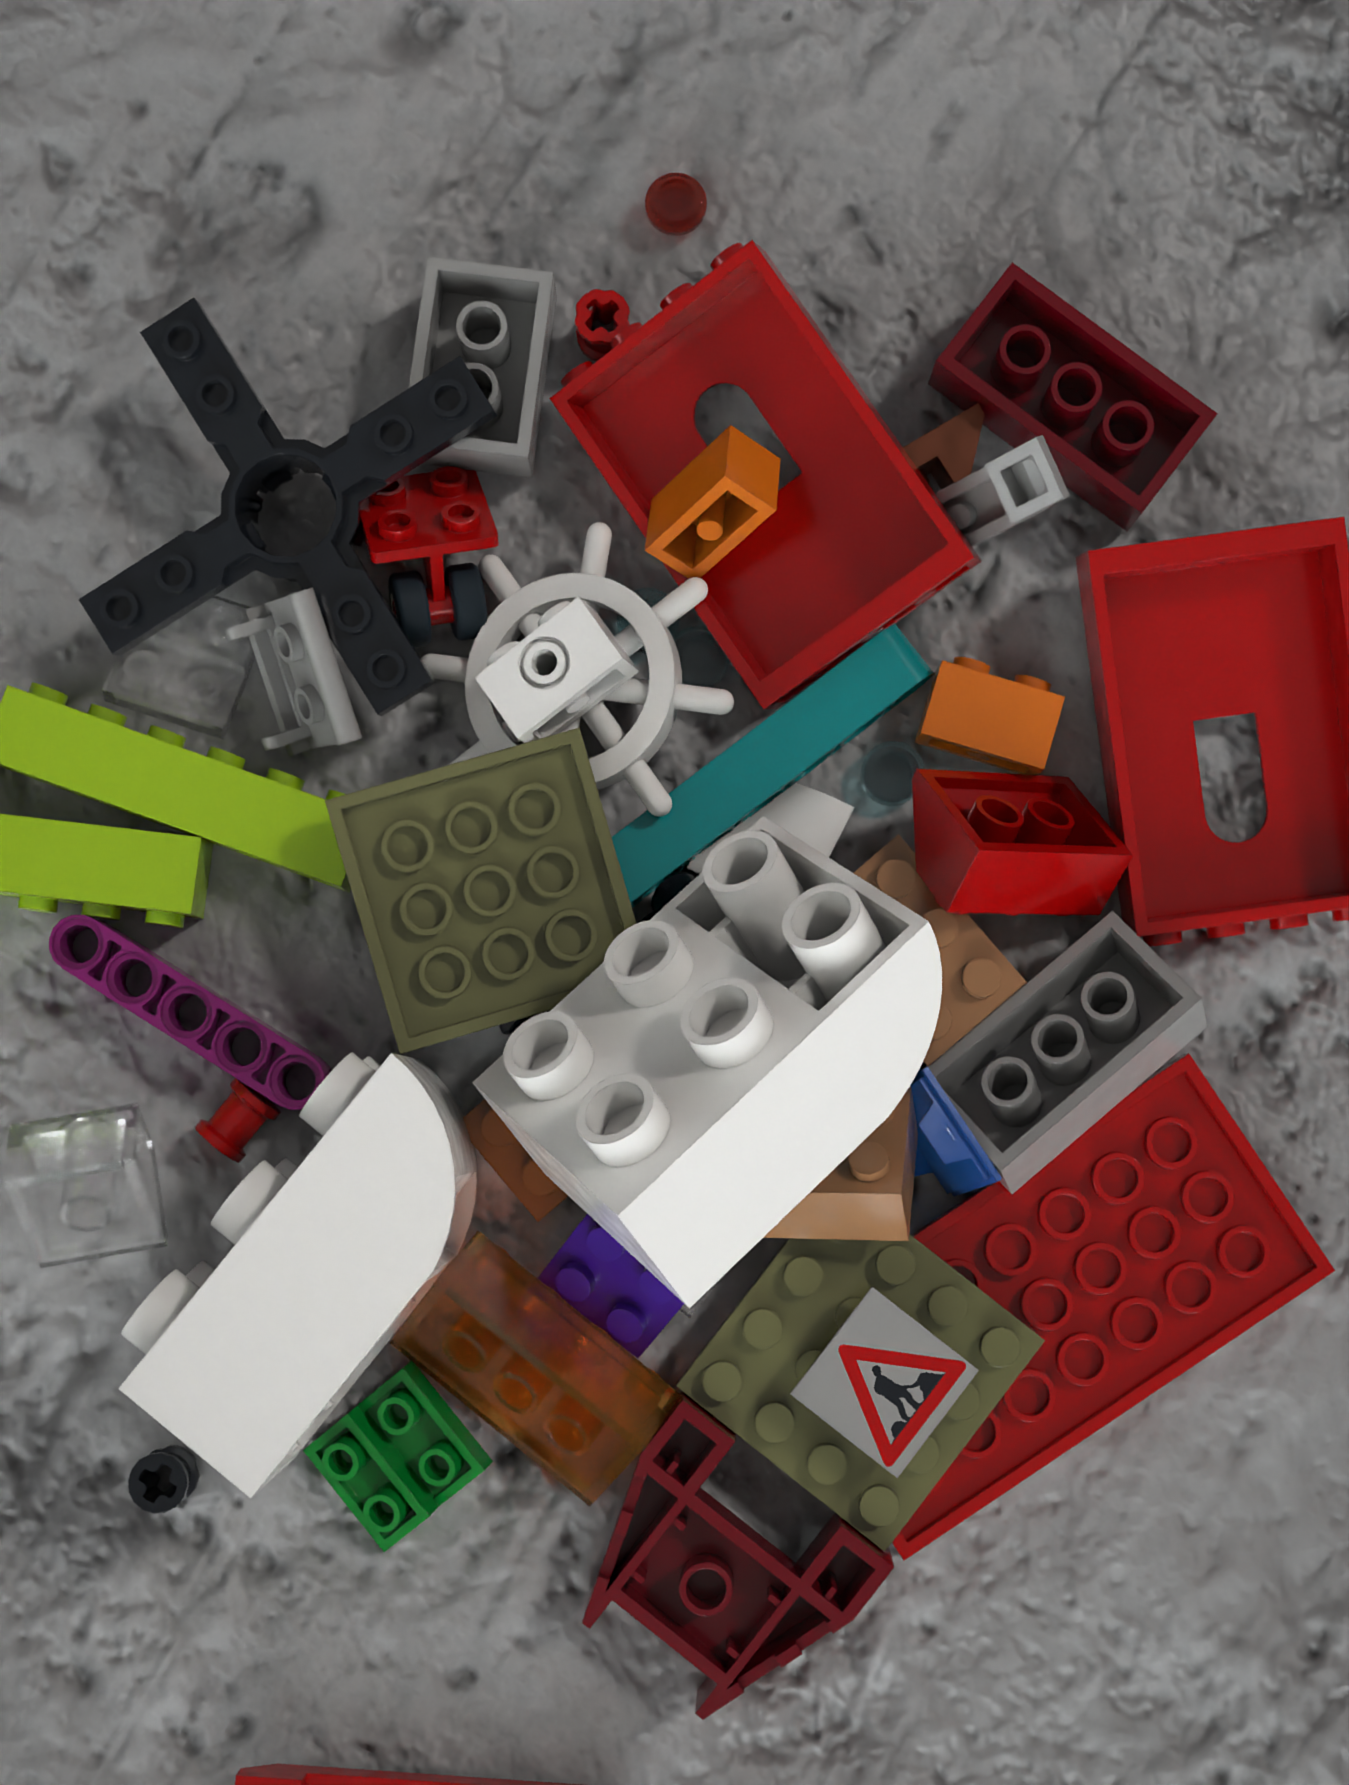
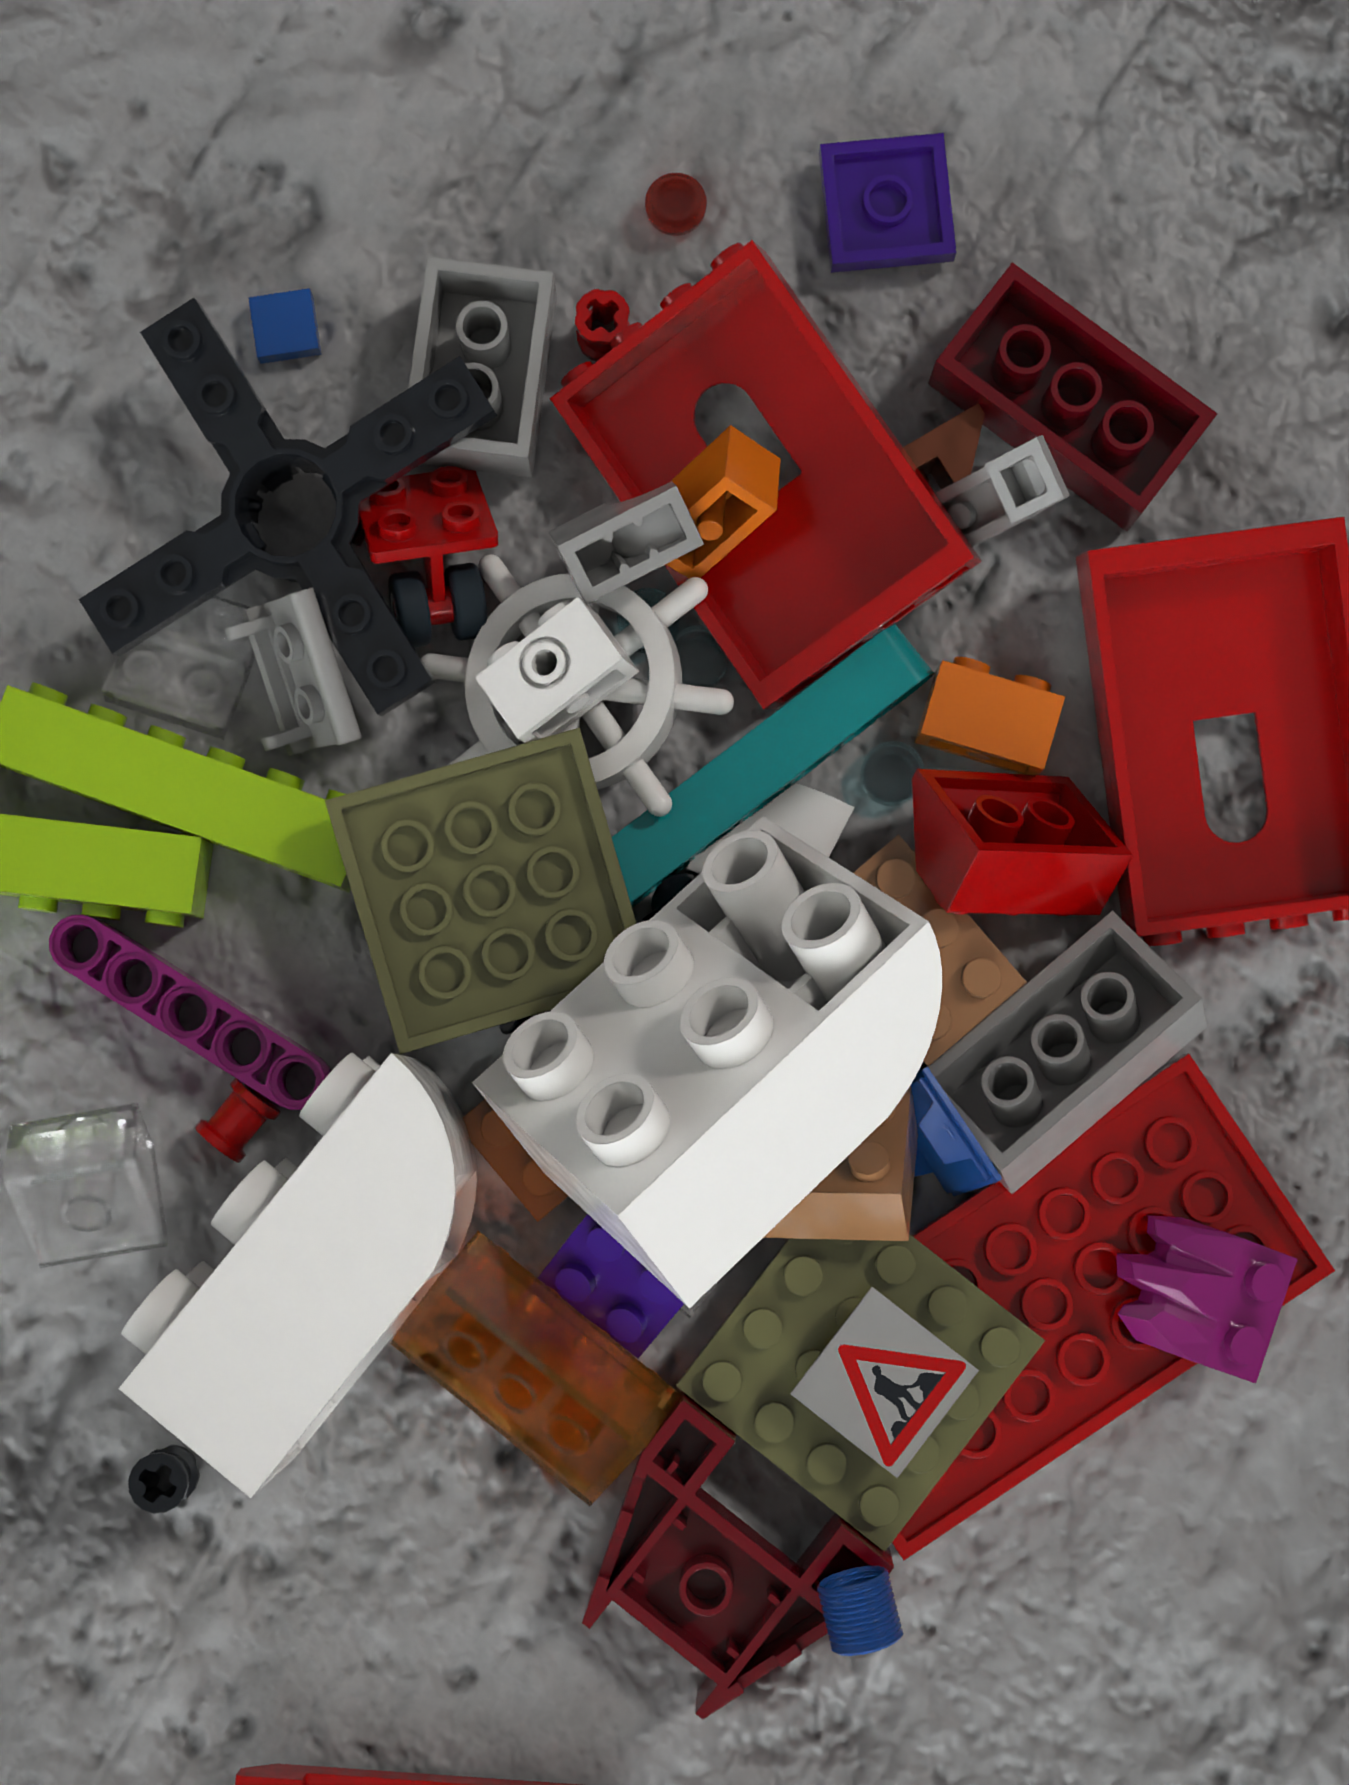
green slope [303,1360,493,1552] -> none
none -> blue tile [248,288,322,364]
none -> light grey arch [549,481,704,604]
none -> blue piece [817,1566,903,1656]
none -> dark purple plate [819,133,957,273]
none -> magenta plate [1117,1216,1297,1384]

